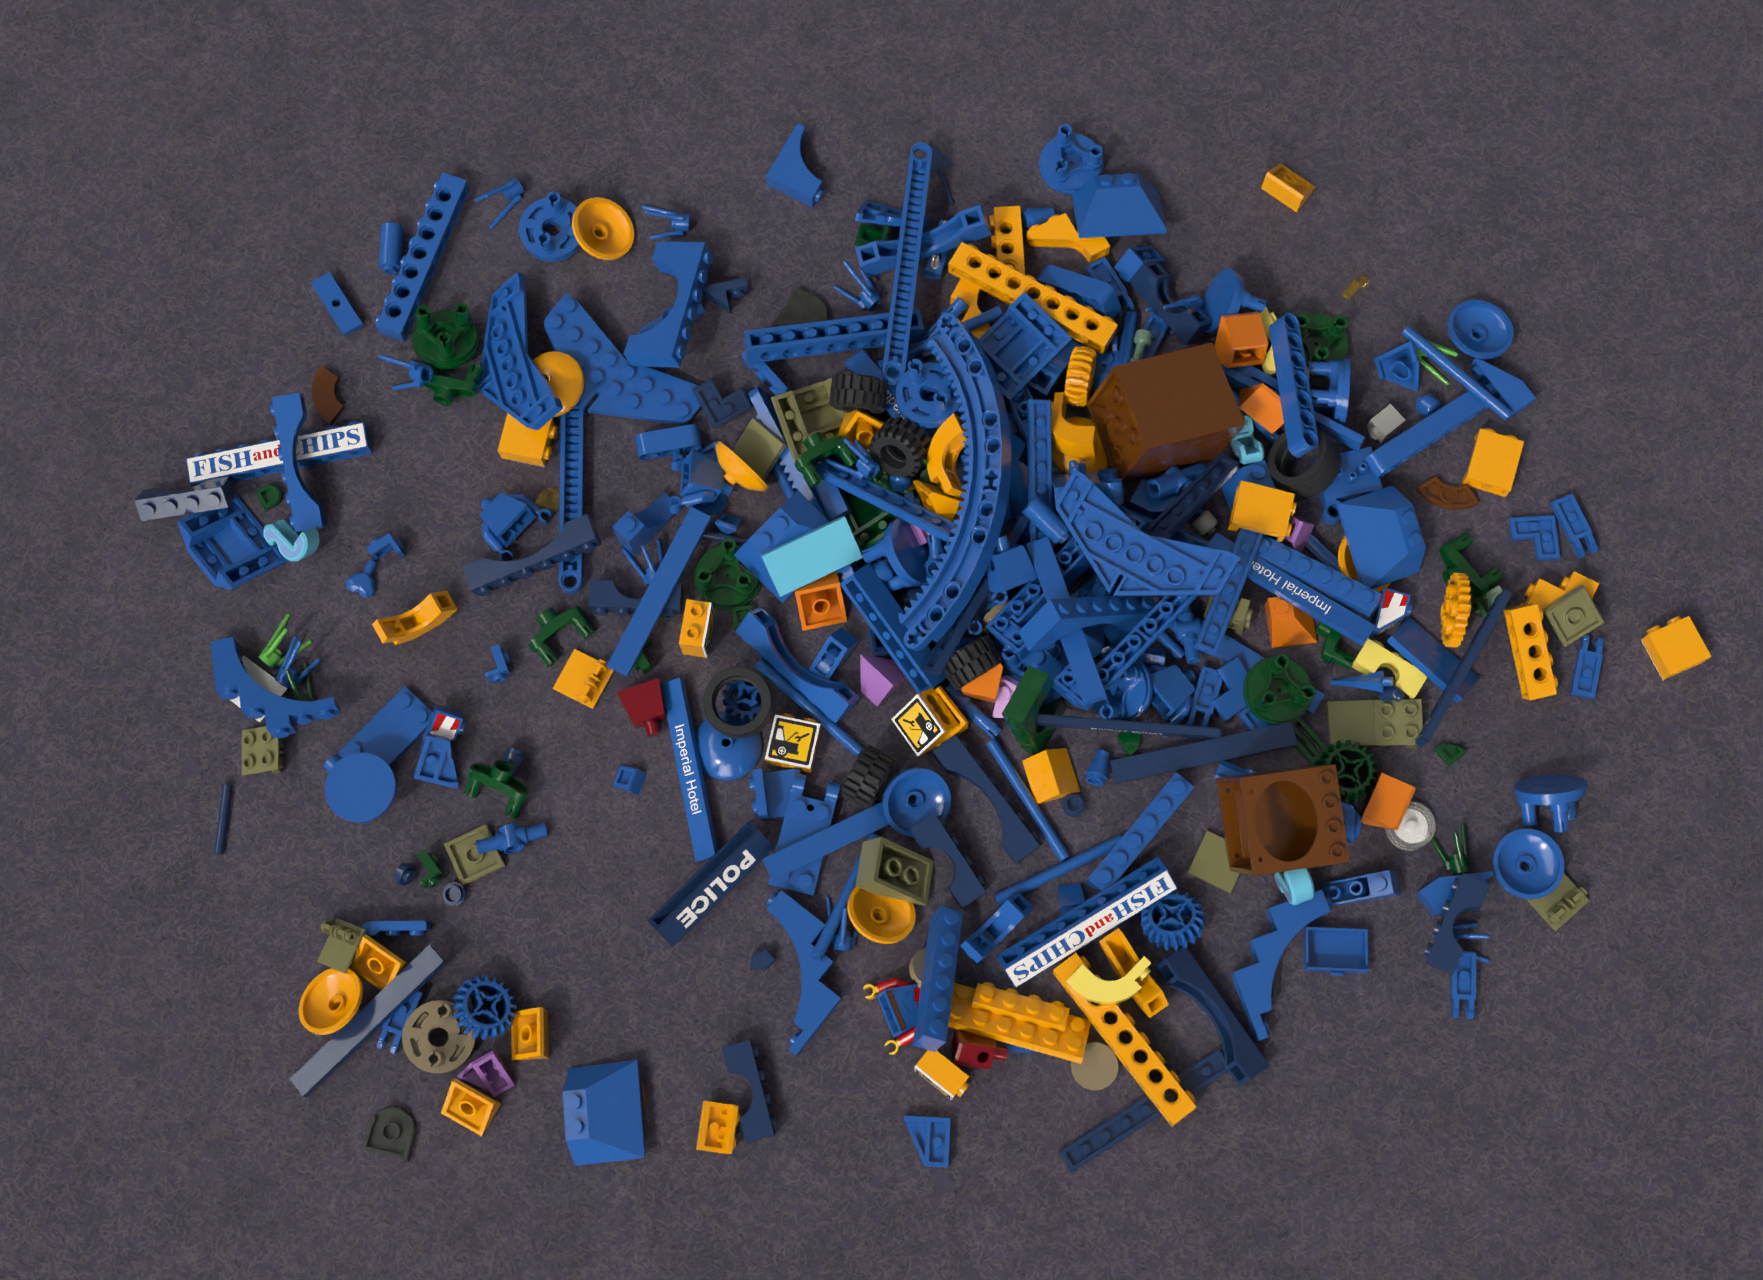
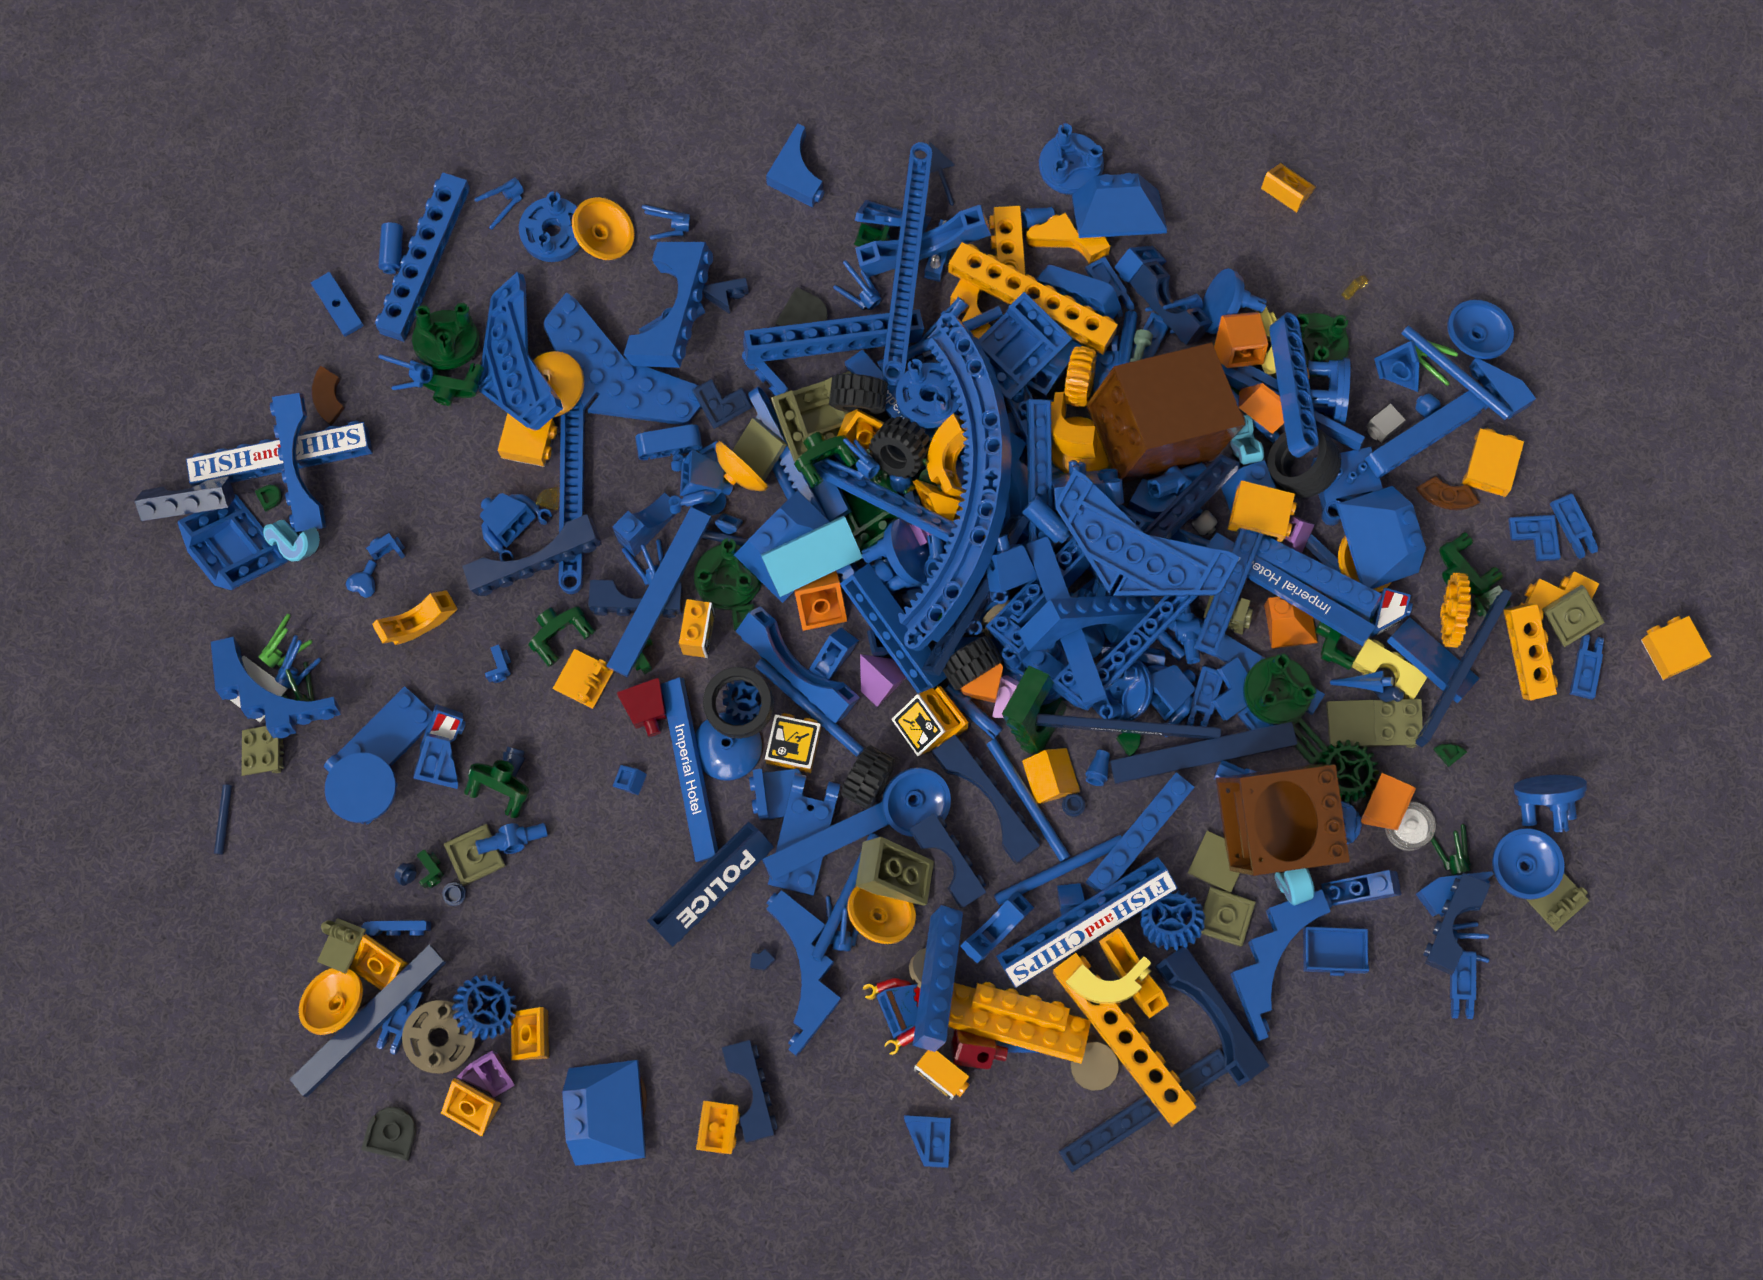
none -> olive tile [1201,887,1255,947]

